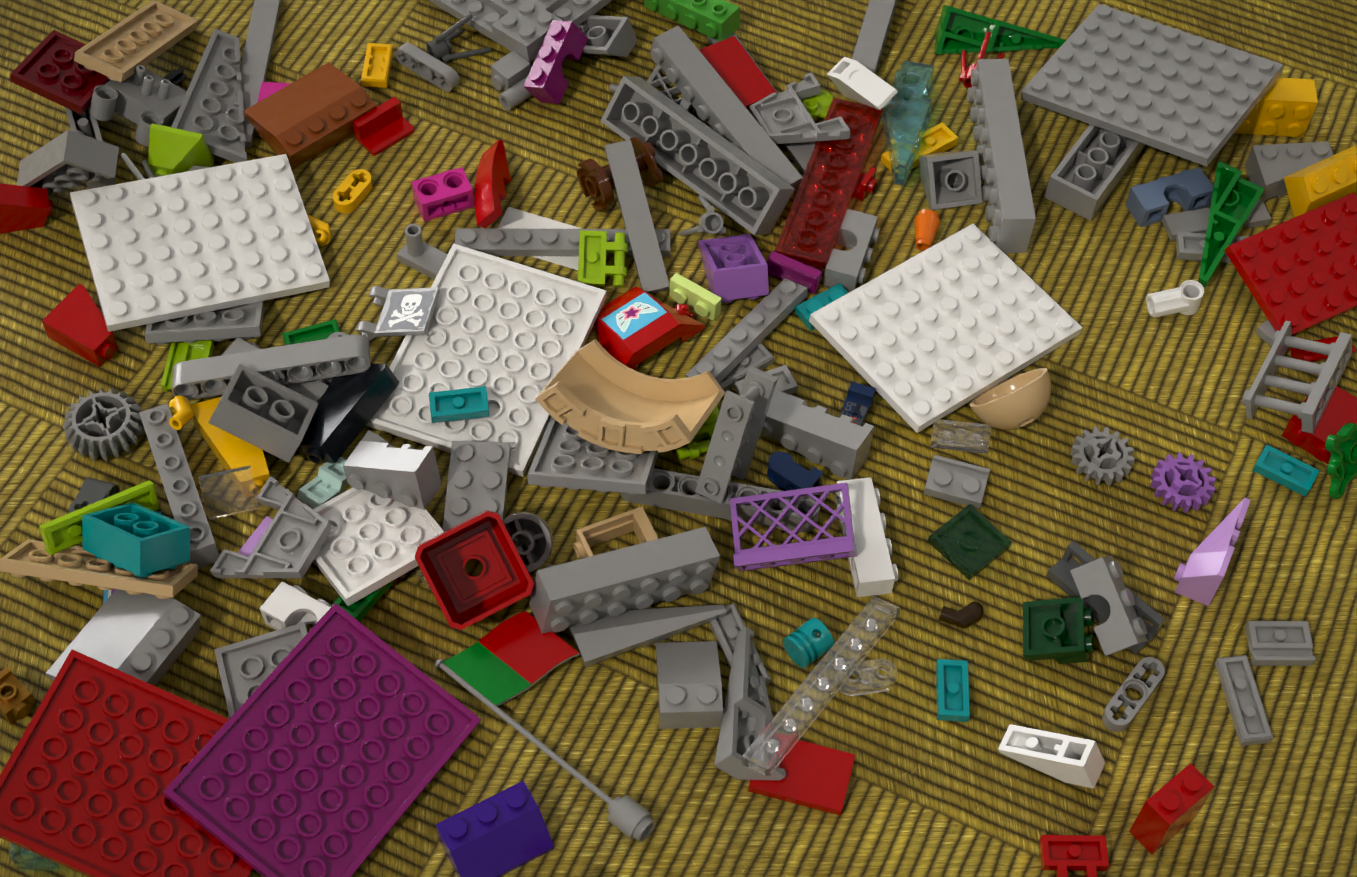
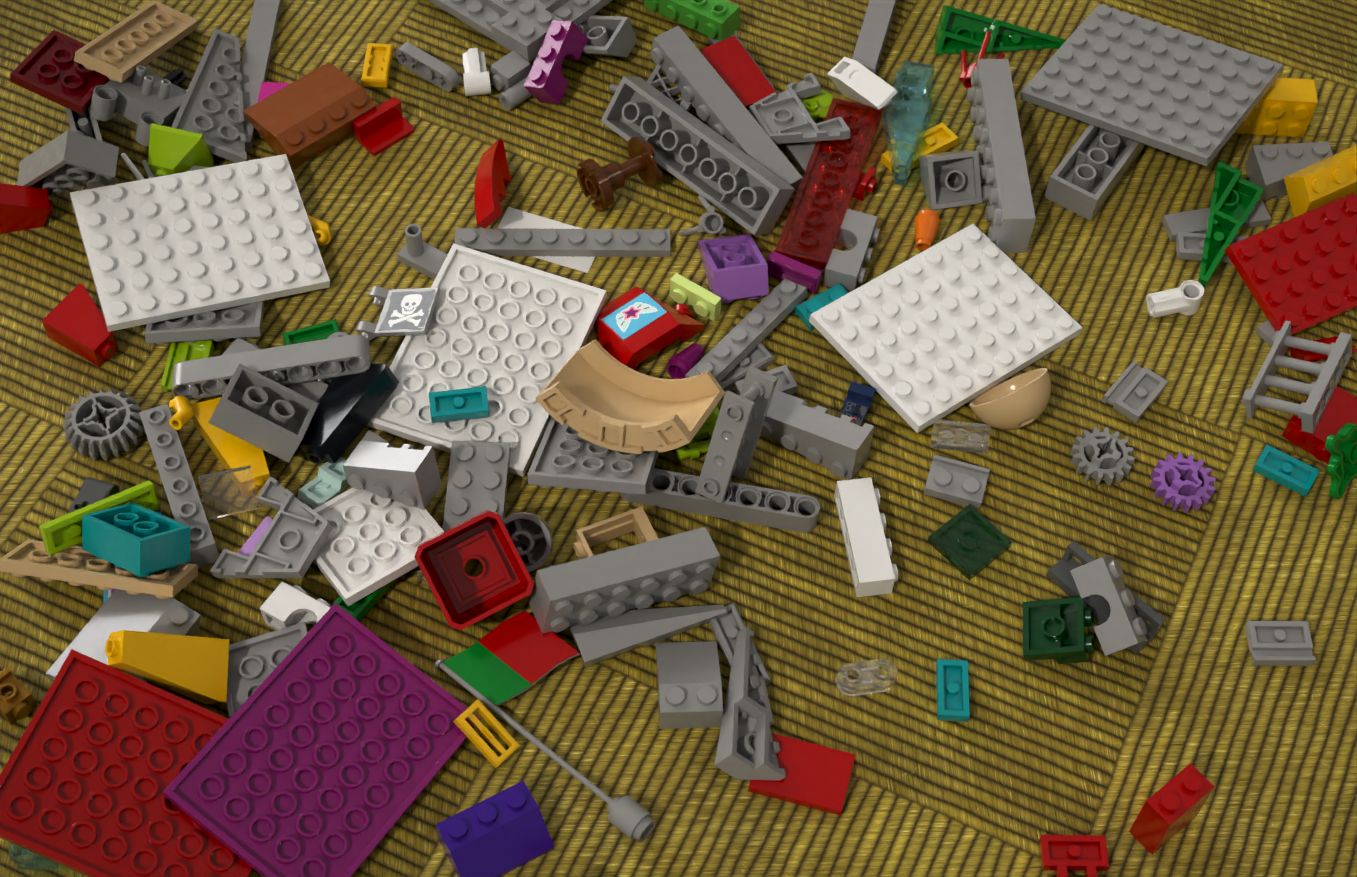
yellow beam [333,169,373,213] -> none
dark pink brick [412,167,474,222] -> none
dark grey plant [426,14,492,63] -> none
lime plate [578,230,628,288] -> none
light grey tile [605,140,670,294] -> none
medium lavender fence [730,483,857,572] -> none
clear tile [741,596,900,777] -> none
dark blue leg [767,451,824,491] -> none
teal piece [783,617,834,668] -> none
dark brown arm [939,601,984,629] -> none
white slope [998,724,1105,789] -> none
light grey beam [1102,657,1165,732] -> none
sand blue arch [1125,167,1213,228] -> none
lavender wedge [1174,498,1250,606] -> none
light grey tile [1215,655,1273,746] -> none
none -> yellow slope [105,630,229,705]
none -> yellow tile [453,699,520,769]
none -> white piece [463,48,491,96]
none -> magenta cone [667,343,704,379]
none -> light grey plate [1102,360,1168,423]

